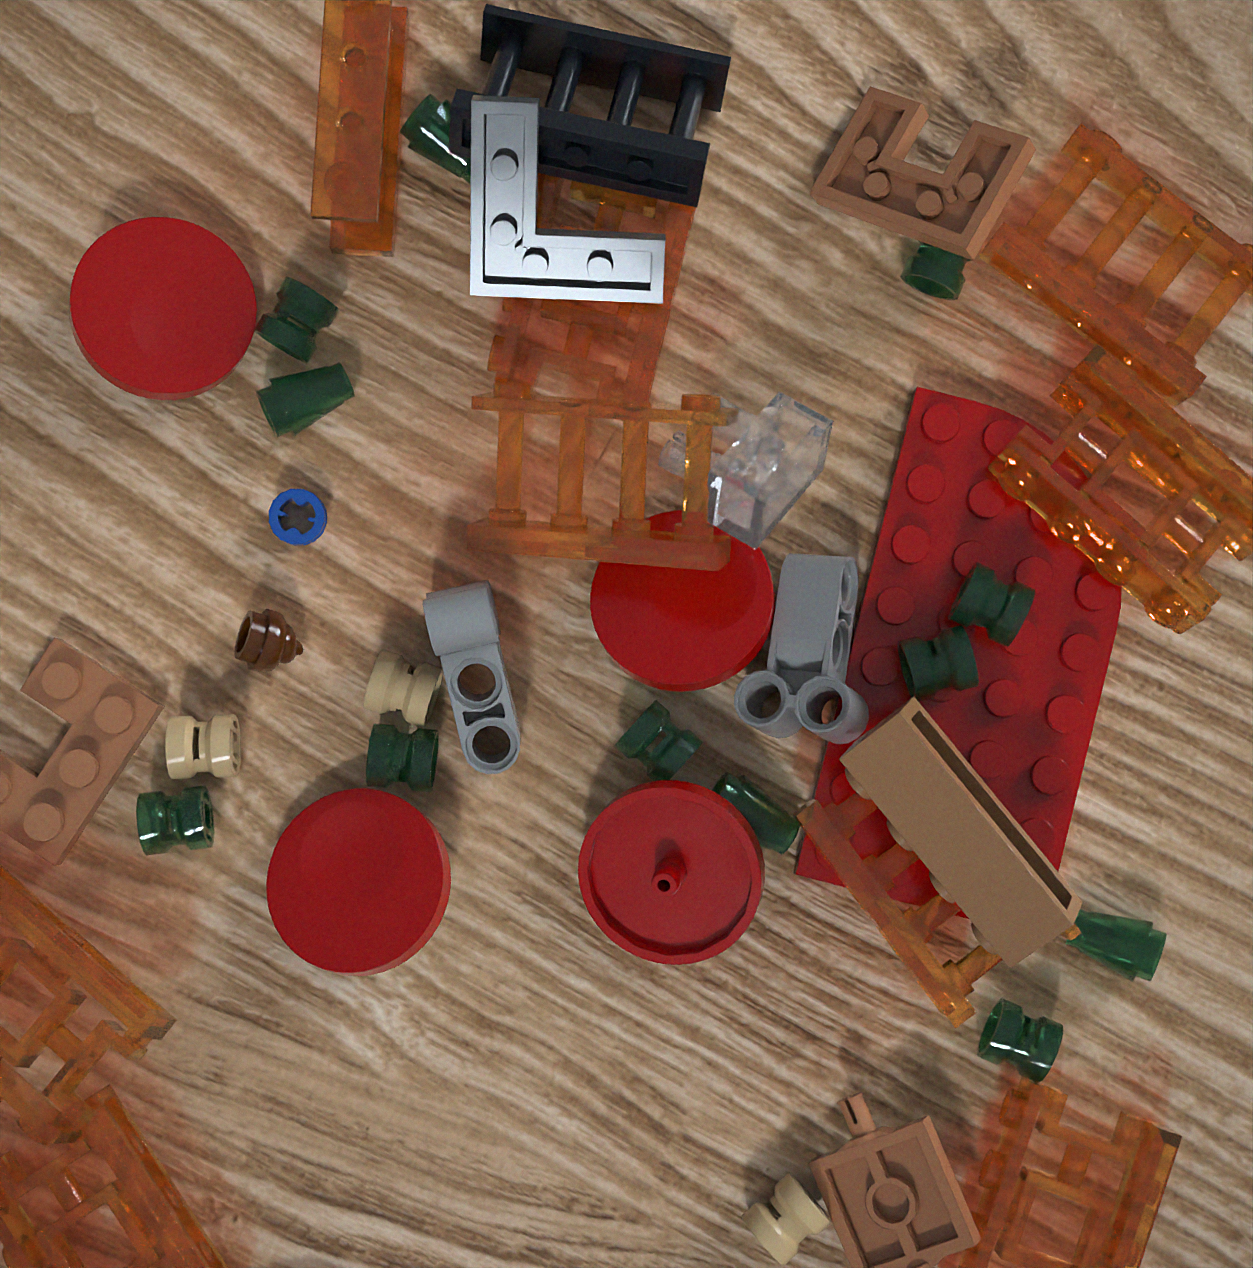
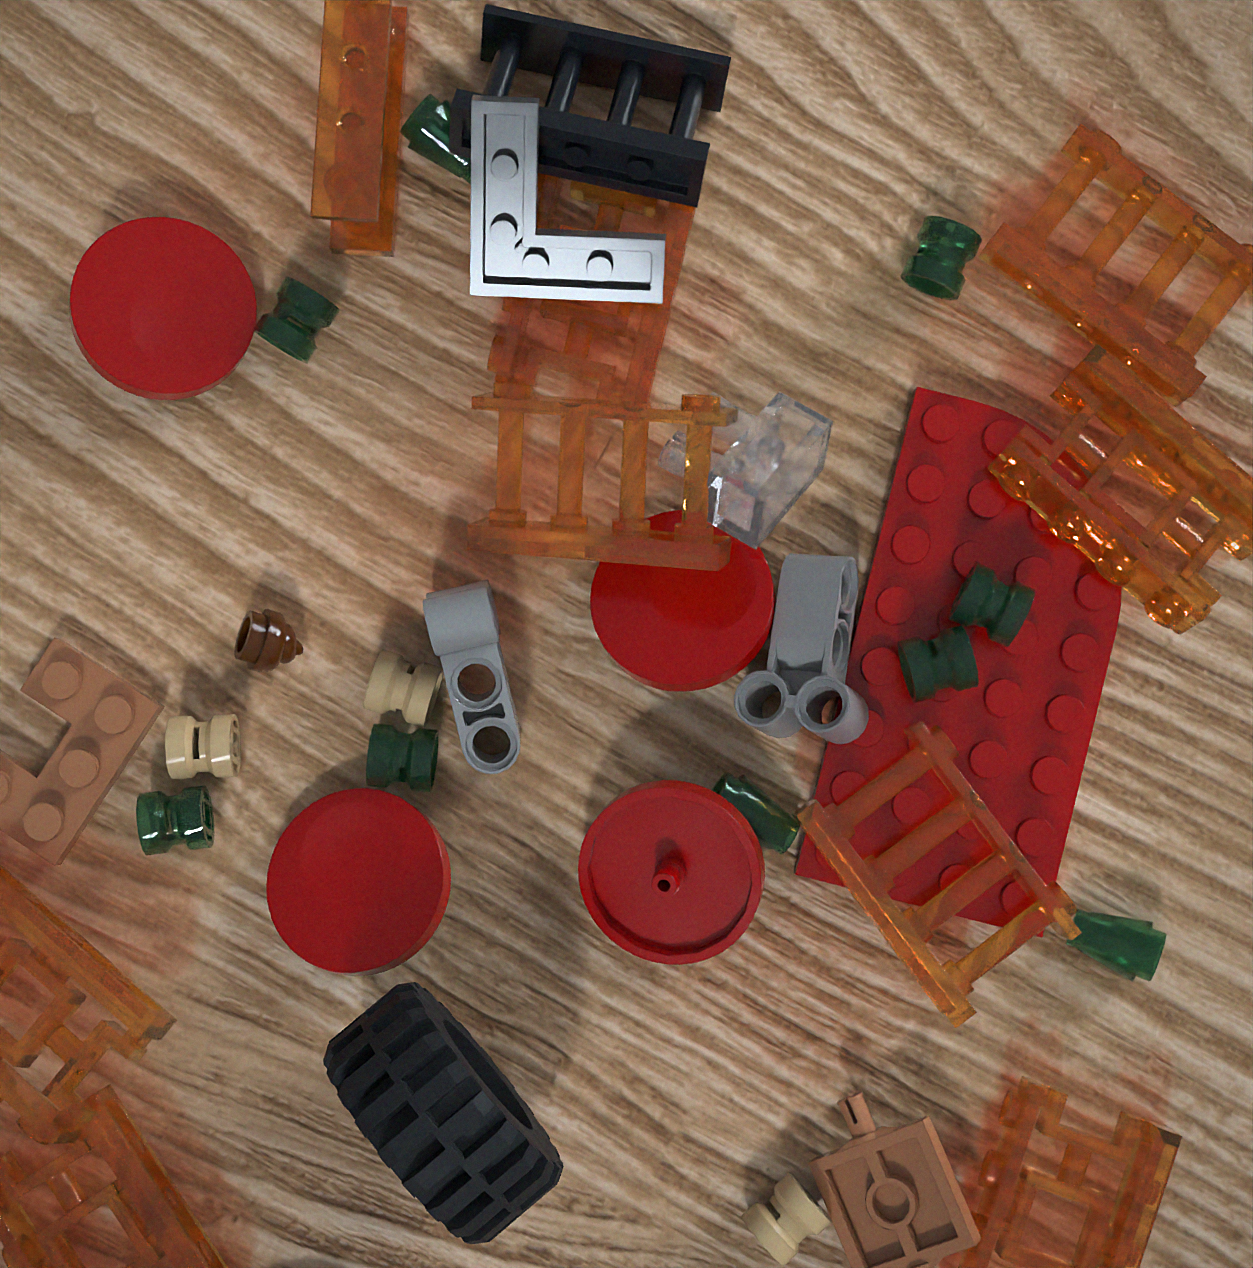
clear green cone [256,362,355,437] -> none
blue bush [269,489,327,546] -> none
clear green wheel [614,700,703,781] -> none
nougat plate [809,86,1036,261] -> none
medium nougat brick [839,696,1083,968] -> none
clear green wheel [977,998,1064,1083] -> none
none -> black tyre [323,982,564,1244]

